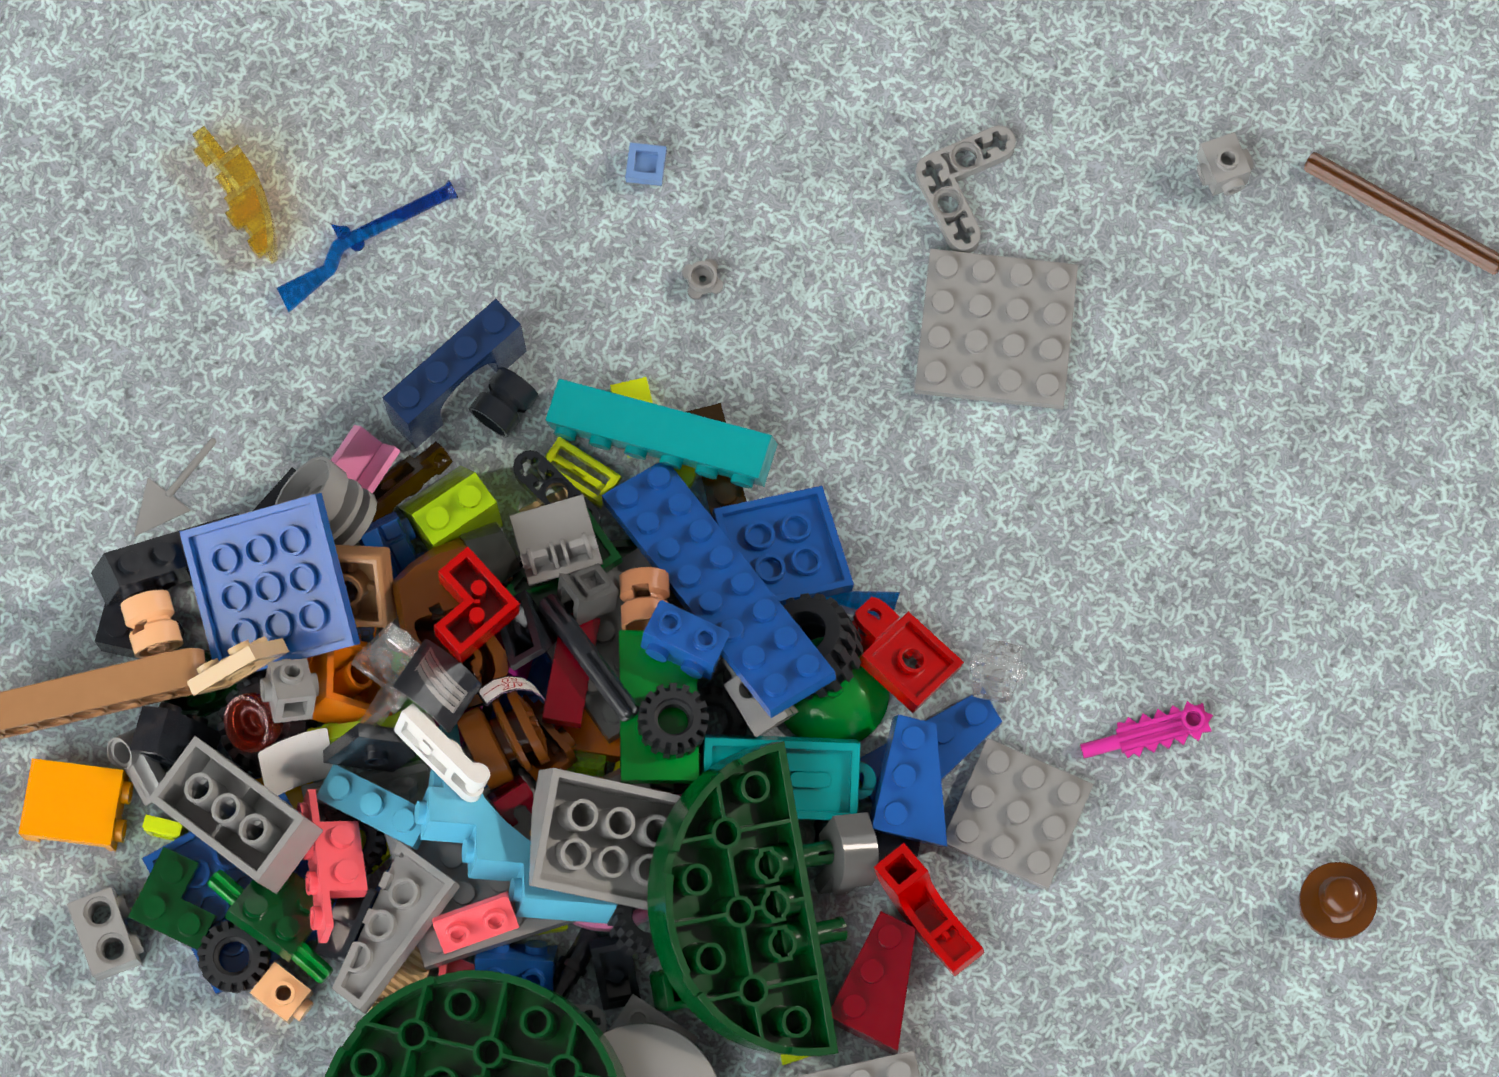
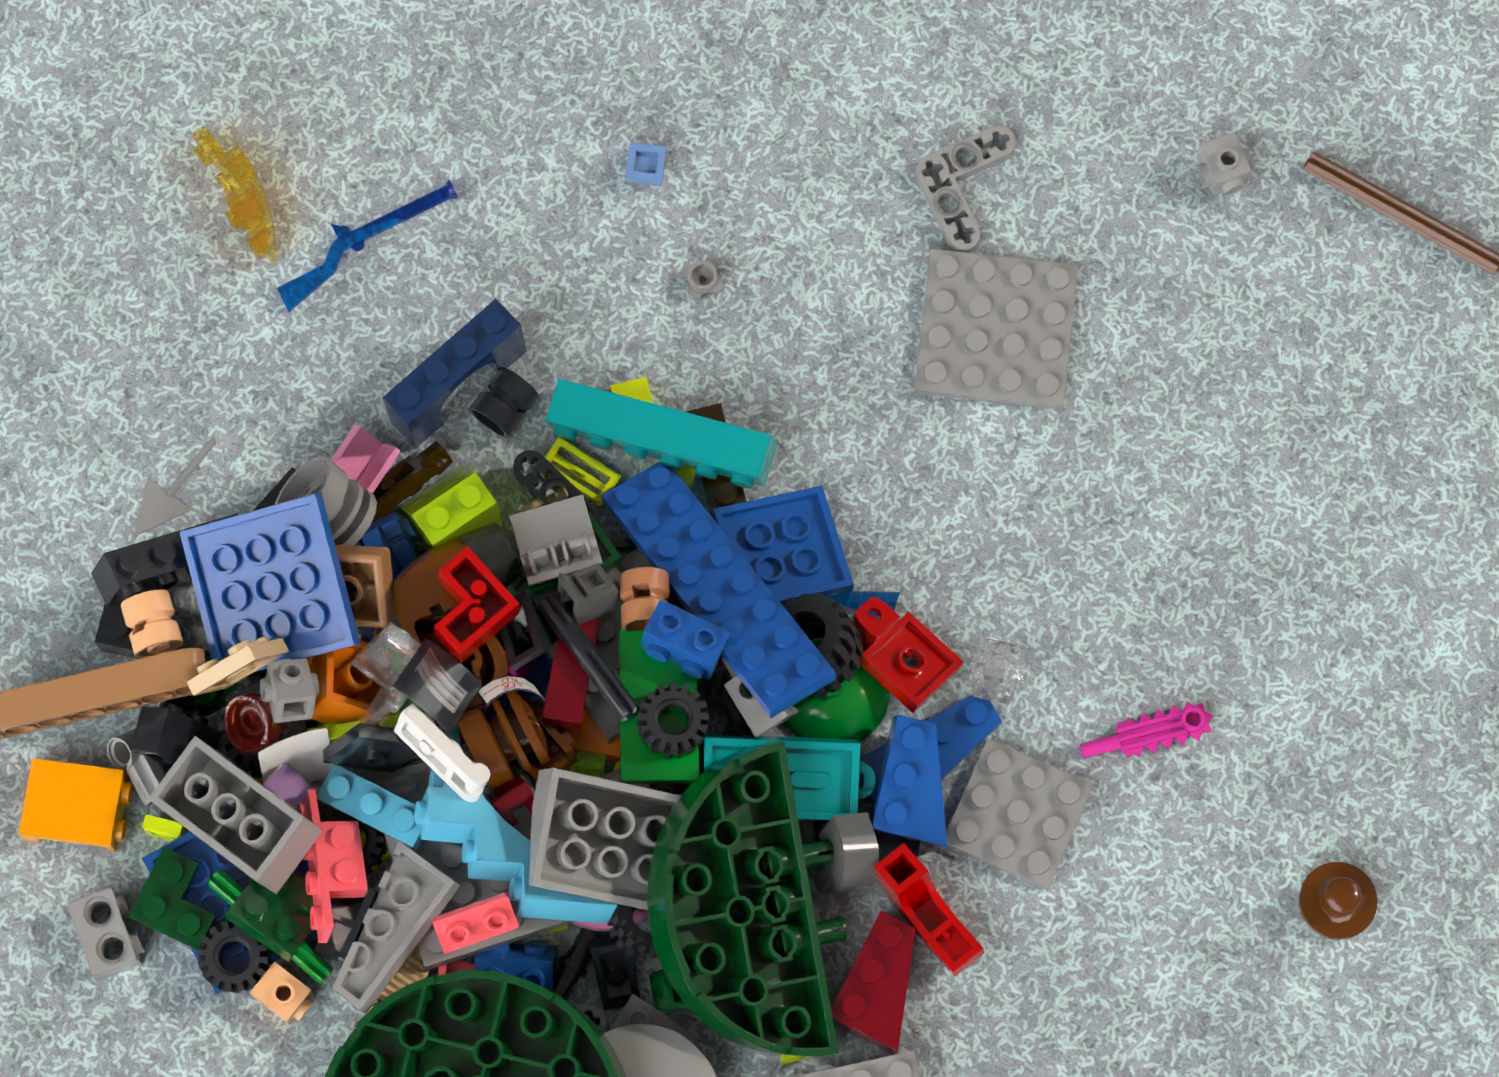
none -> lavender sticker [261,762,314,809]

